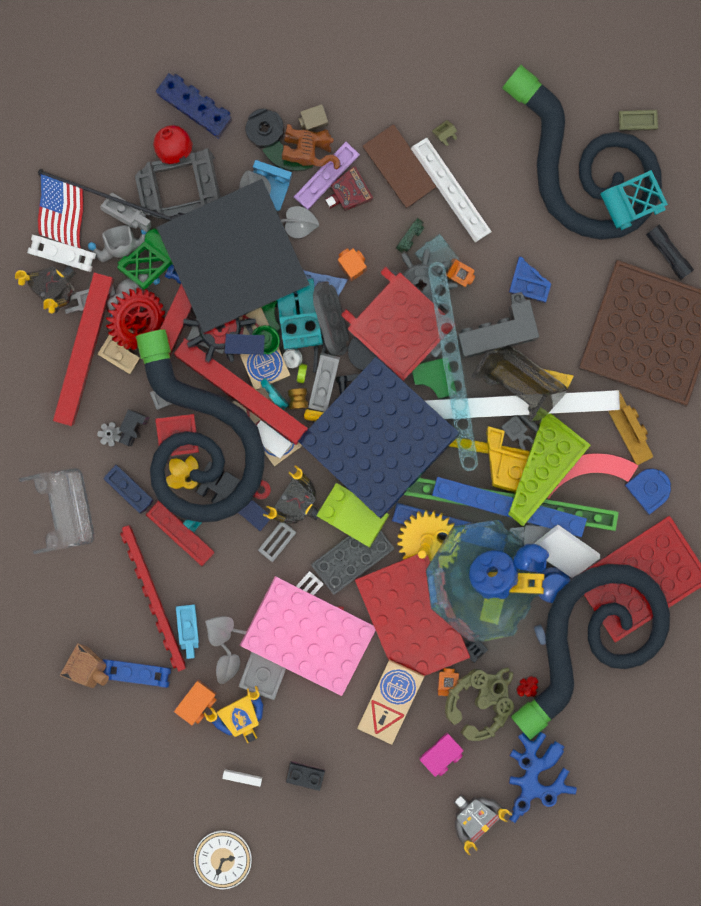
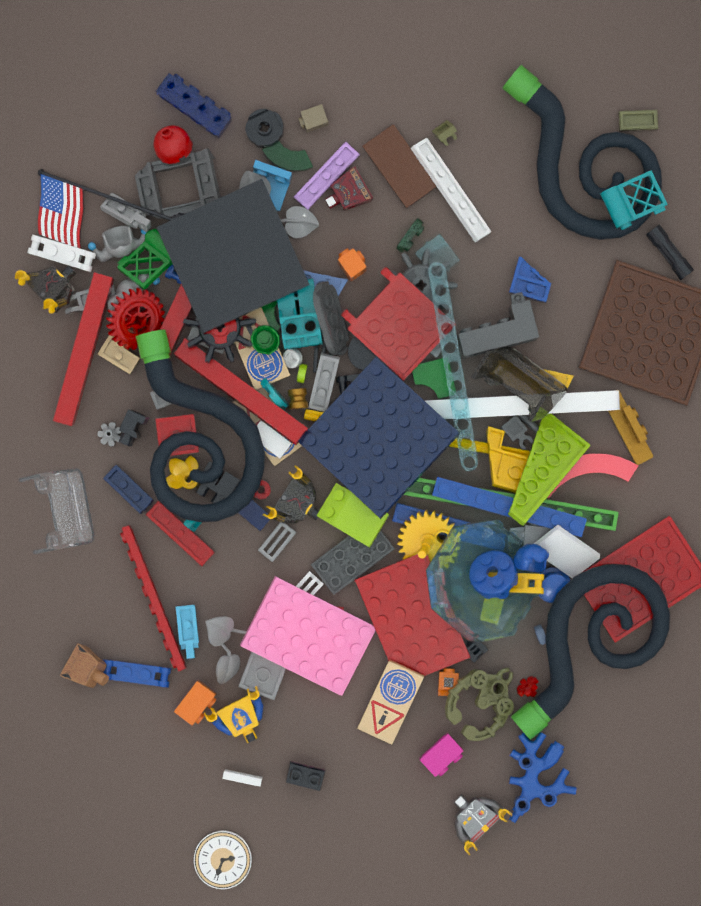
dark blue slope [225,334,265,355] -> none
dark orange animal [282,124,341,170] -> none
orange window [443,259,475,287] -> none
blue tile [625,469,671,515] -> none

